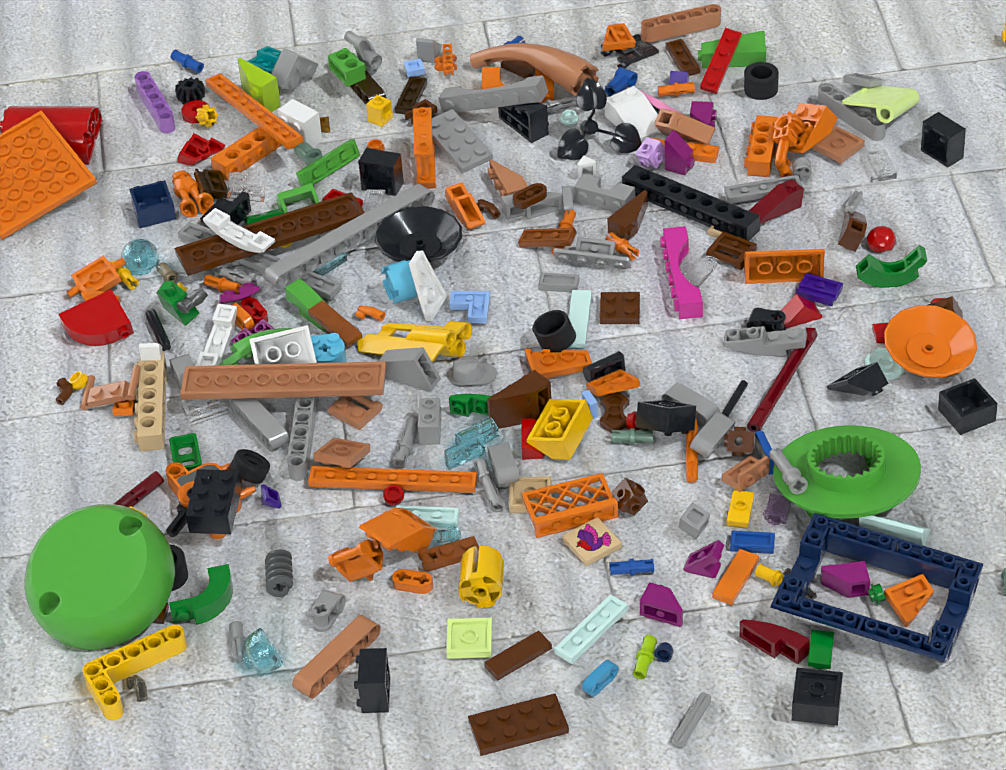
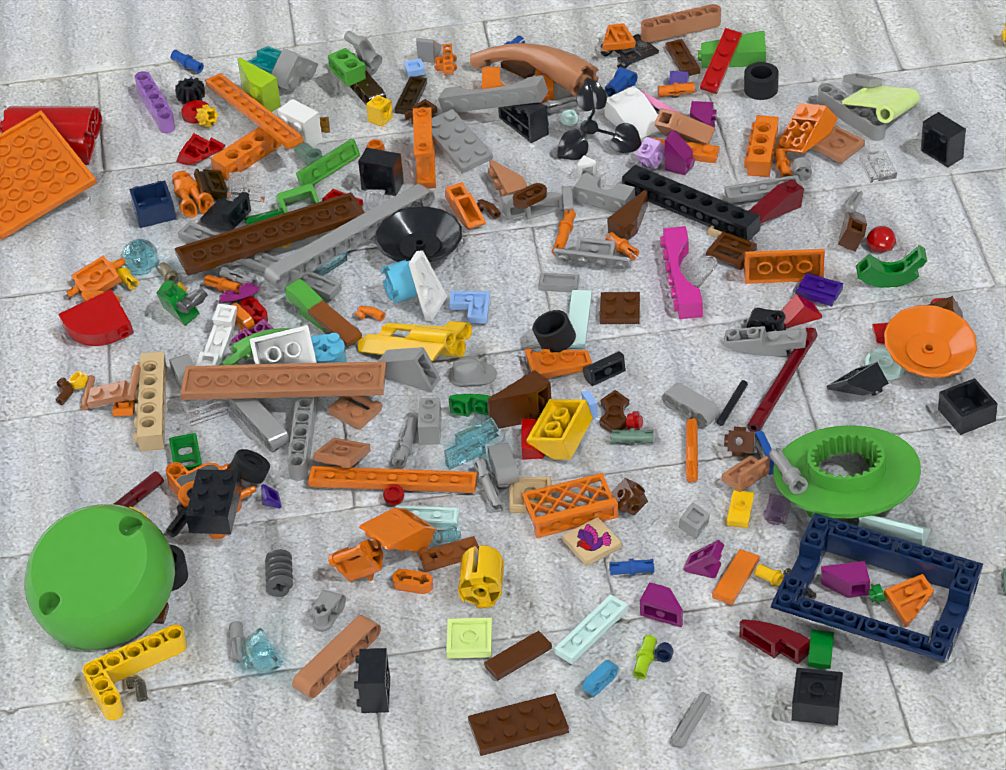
white slope [139,343,162,361] -> none
black axle [145,309,171,351] -> none
green arch [169,564,233,625] -> none
white slope [203,208,275,253] -> none
dark orange tile [518,228,577,247] -> none
orange wing [586,369,641,396] -> none
black container [636,399,696,436] -> none
light grey beam [690,411,735,459] -> none
blue tile [730,530,775,554] -> none
orange gear [771,111,804,167] -> none

